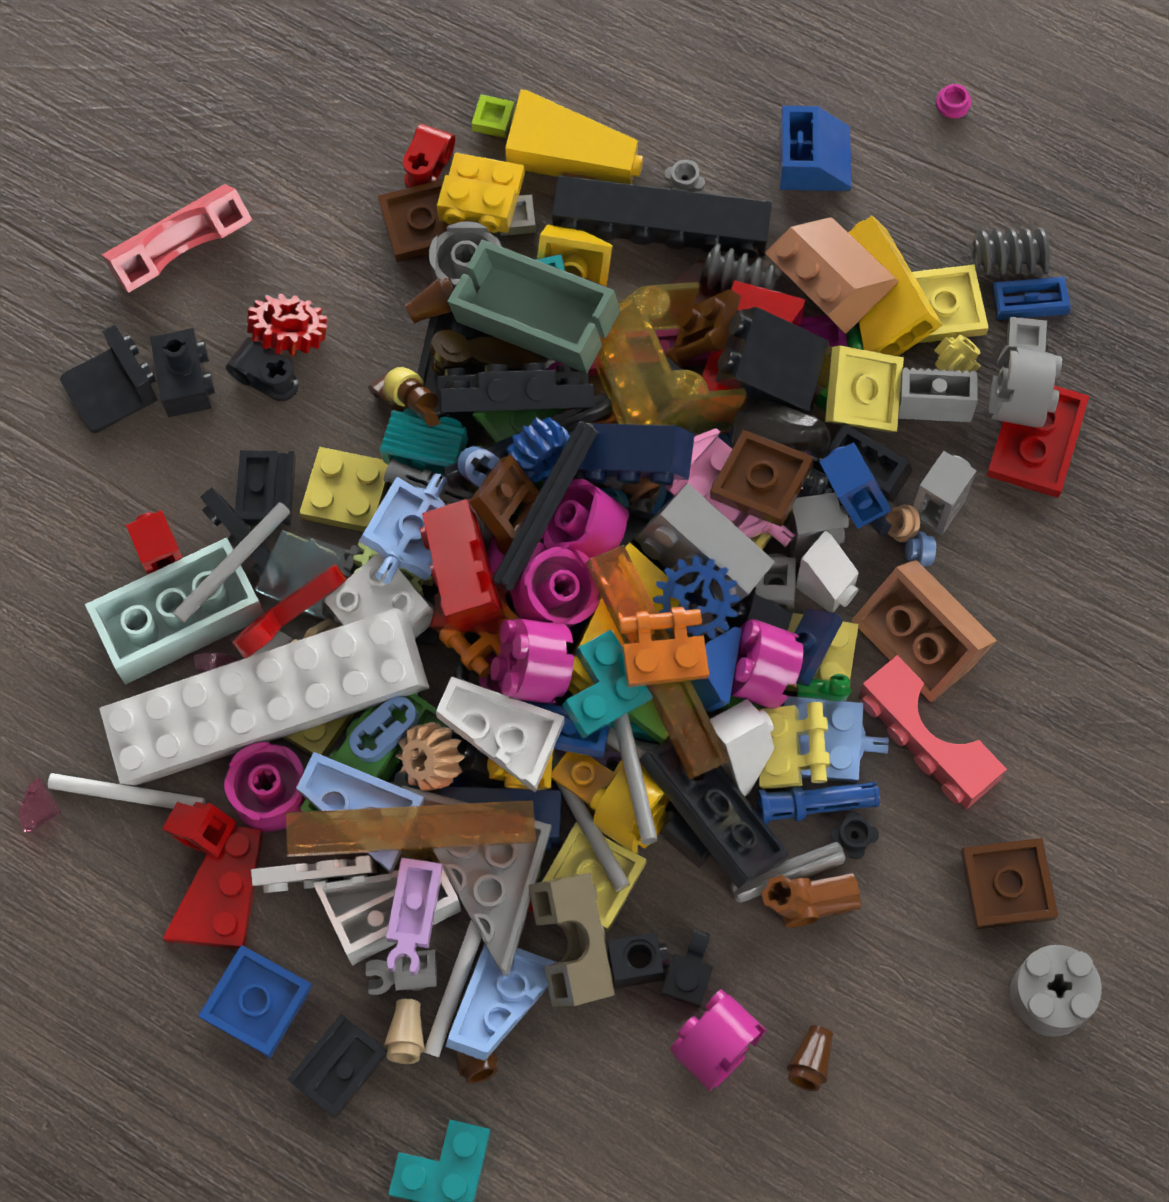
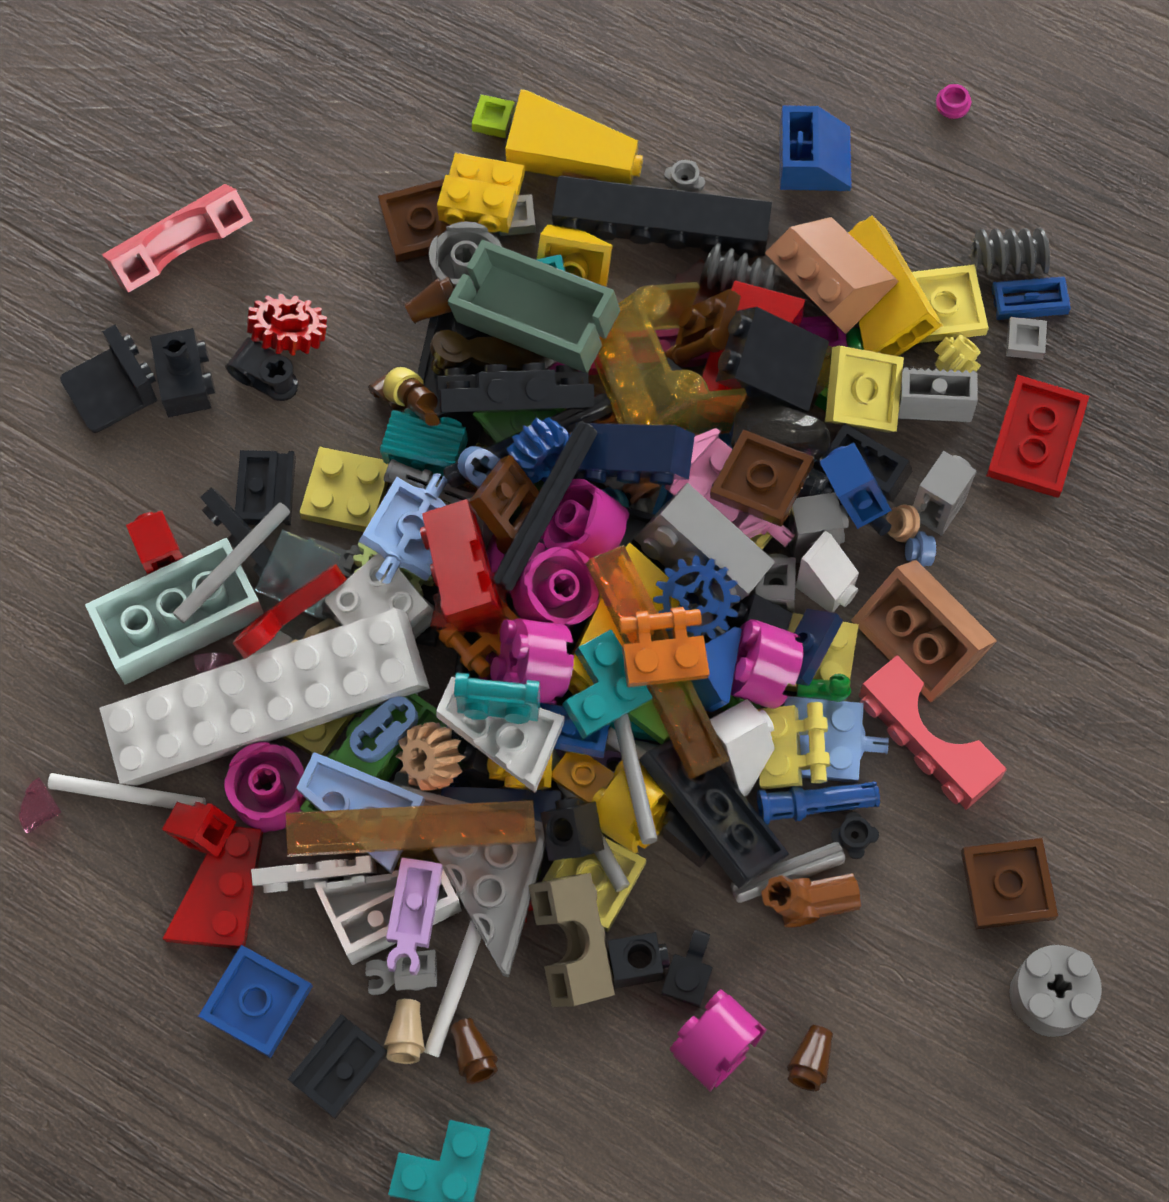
red piece [402,124,456,188] -> none
light blue wing [446,944,557,1061] -> none
light grey brick [989,345,1062,428] -> none
none -> teal plate [454,673,540,724]
none -> black brick [540,797,604,861]

